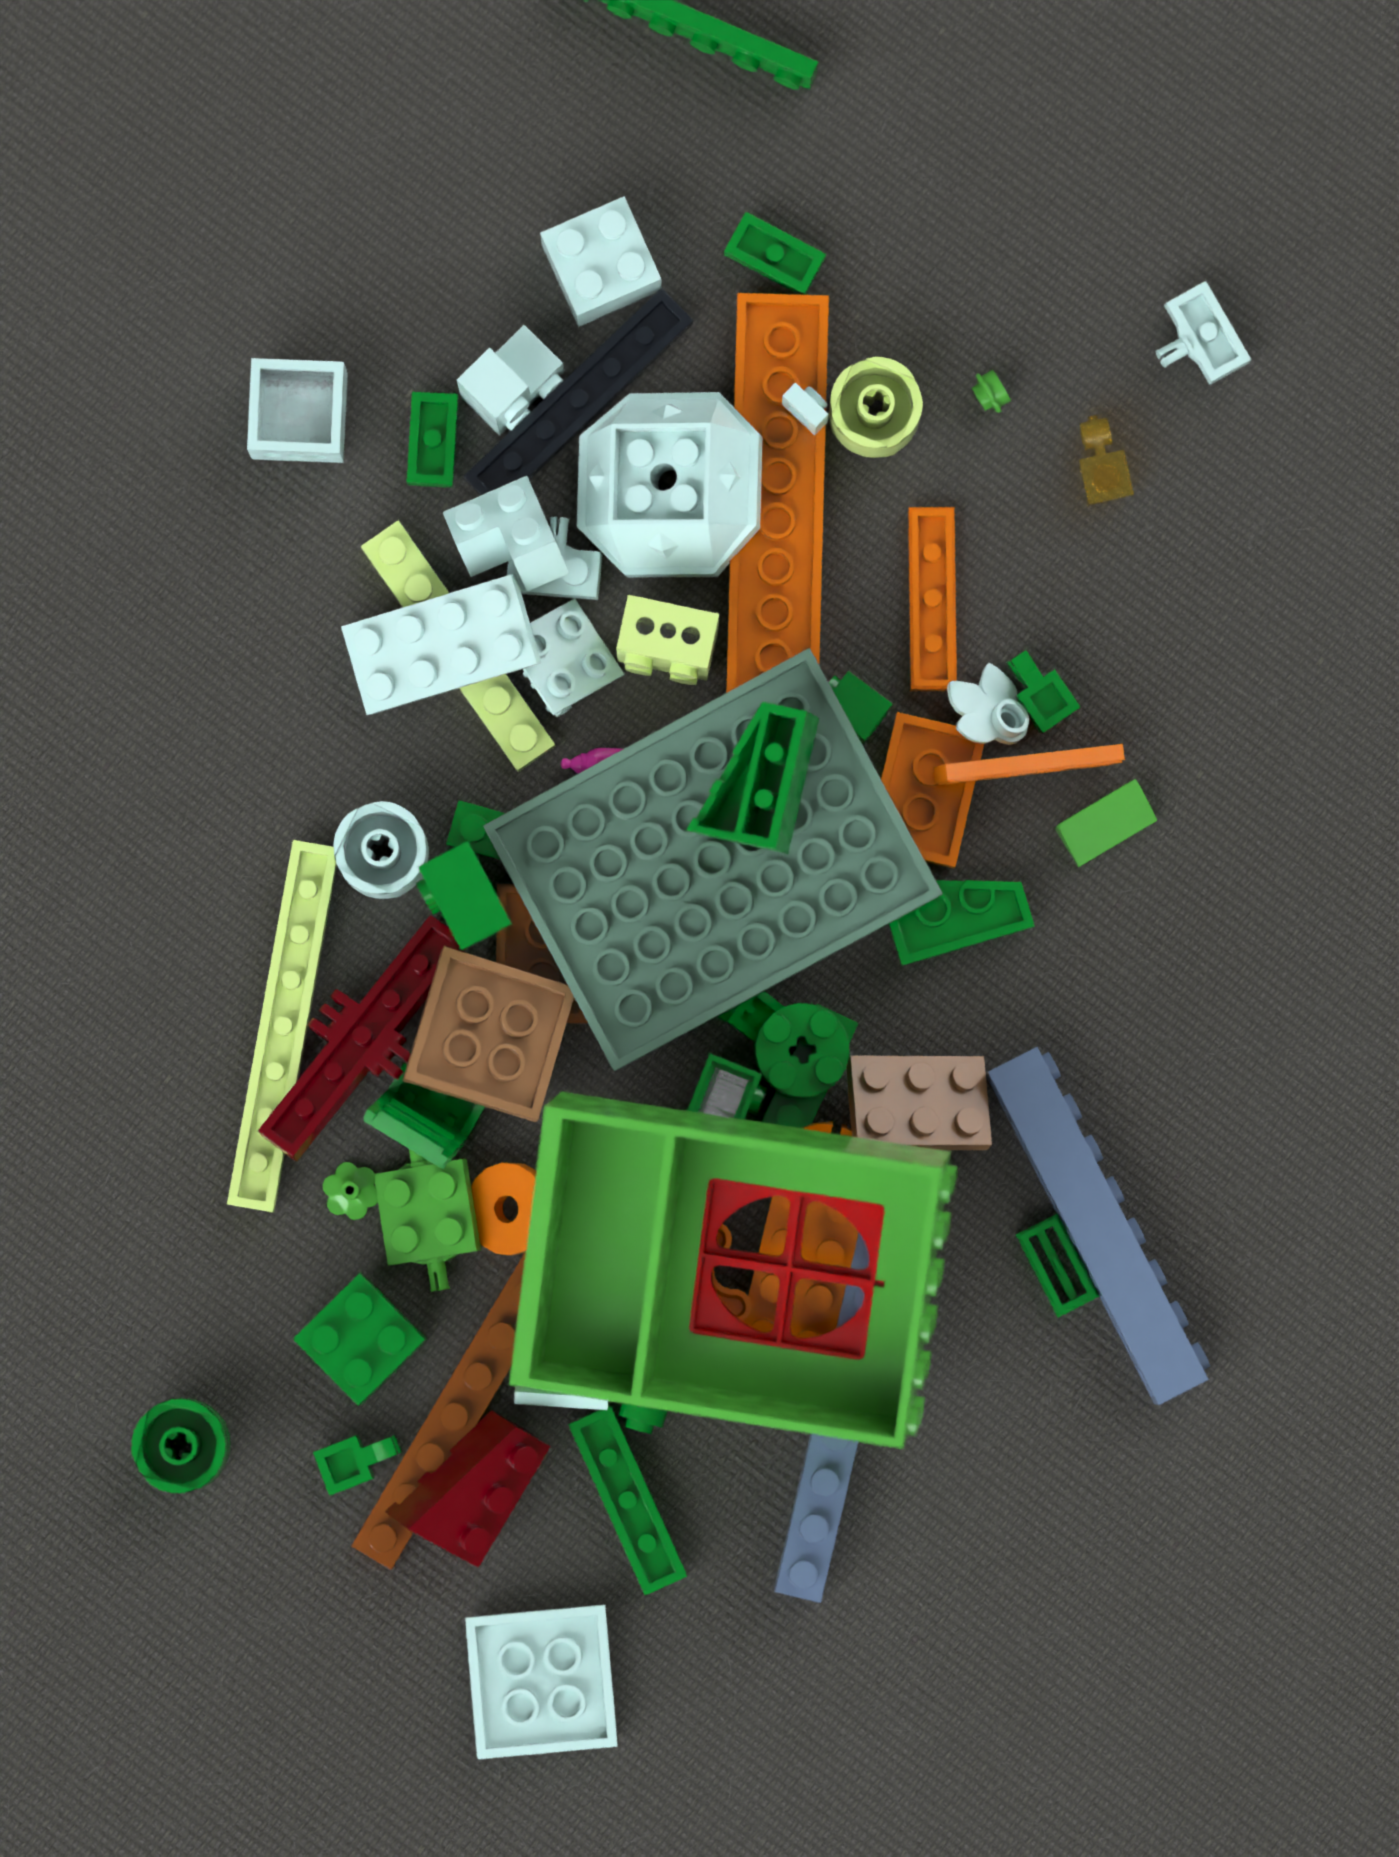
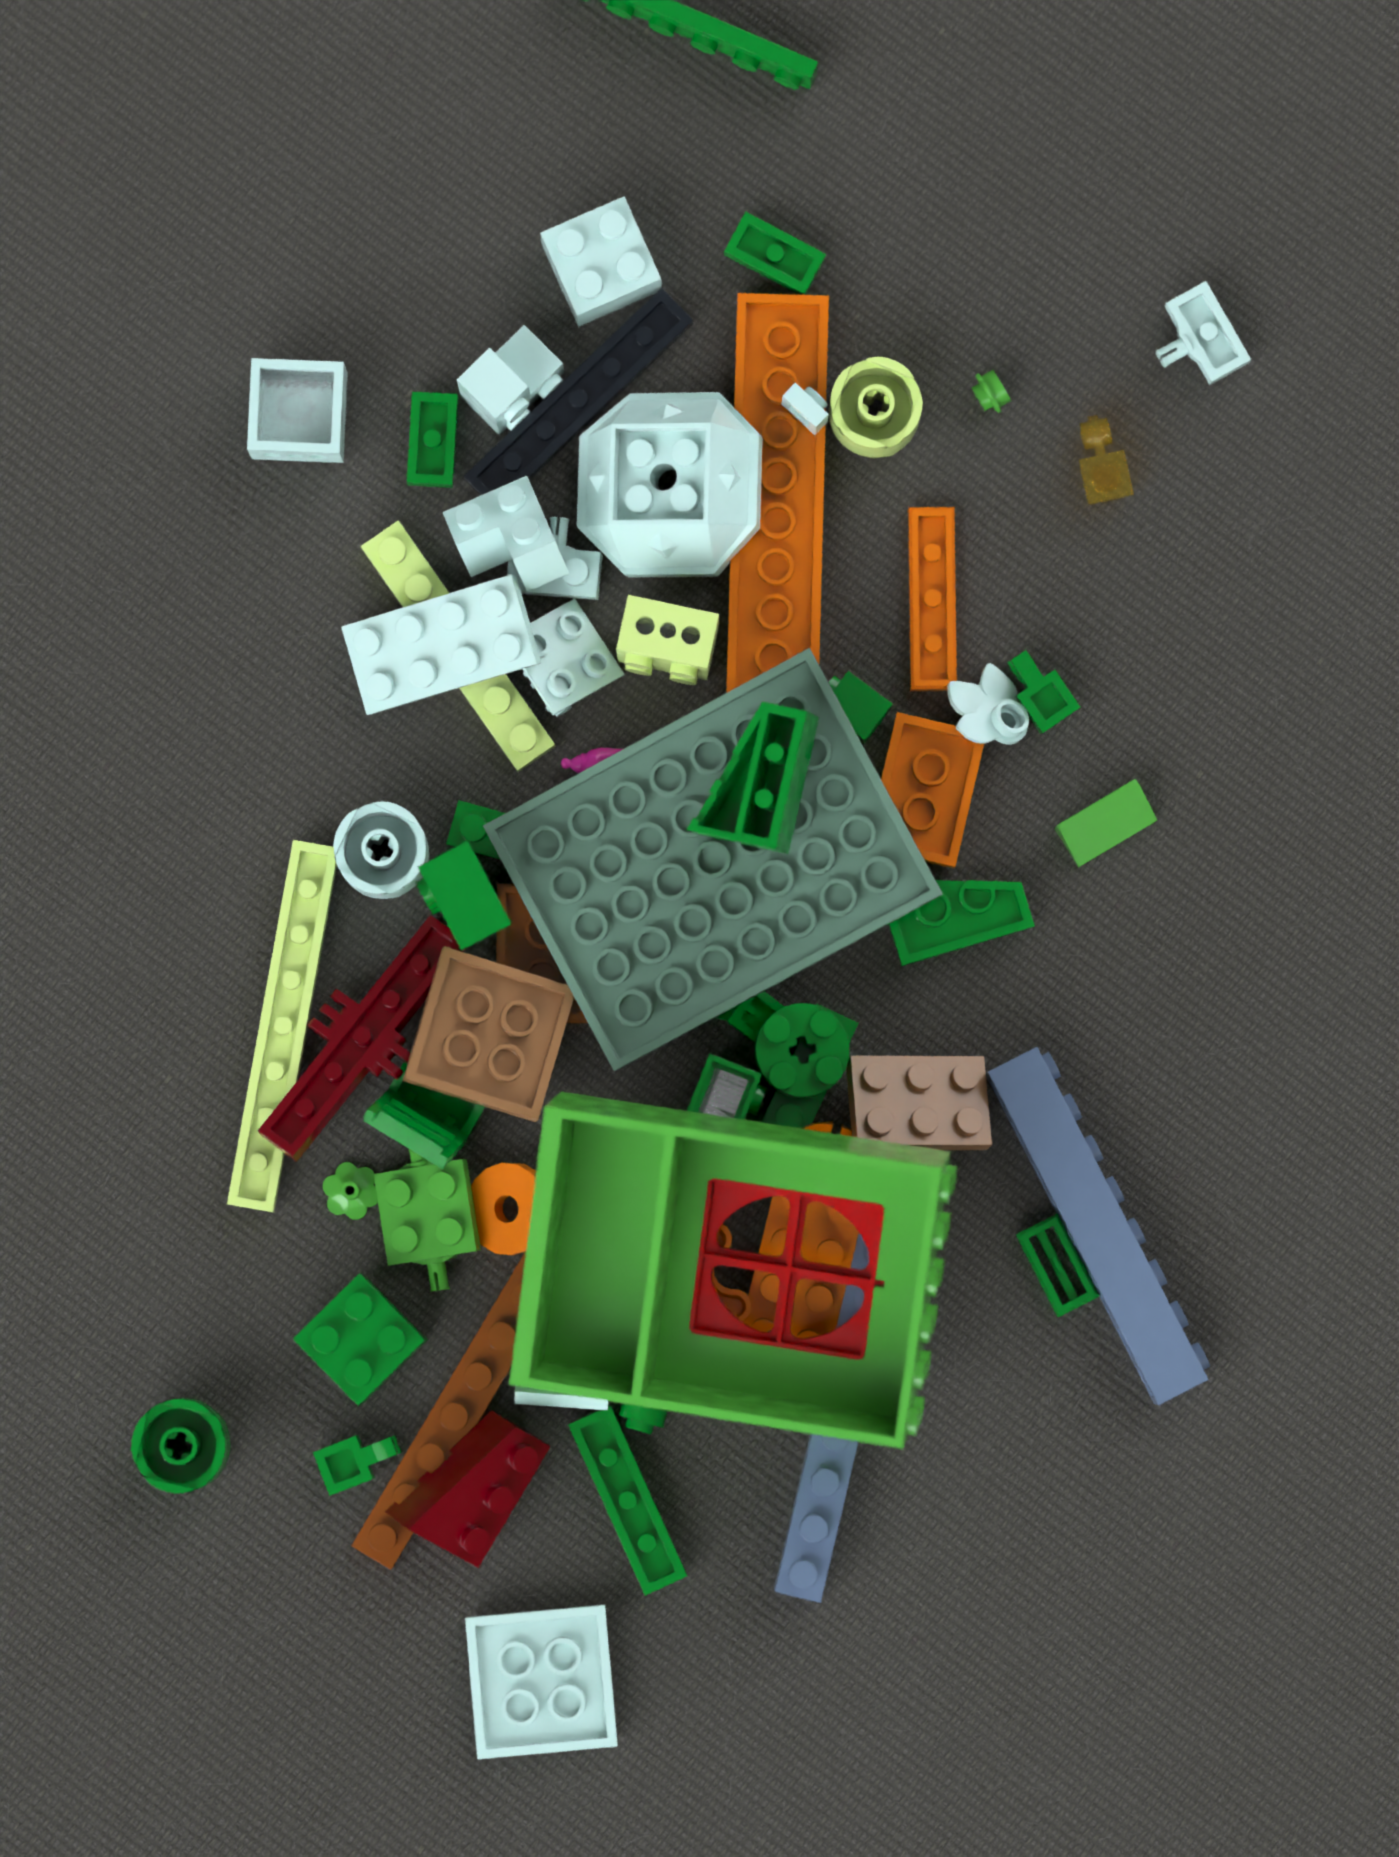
orange tile [933,744,1125,785] -> none

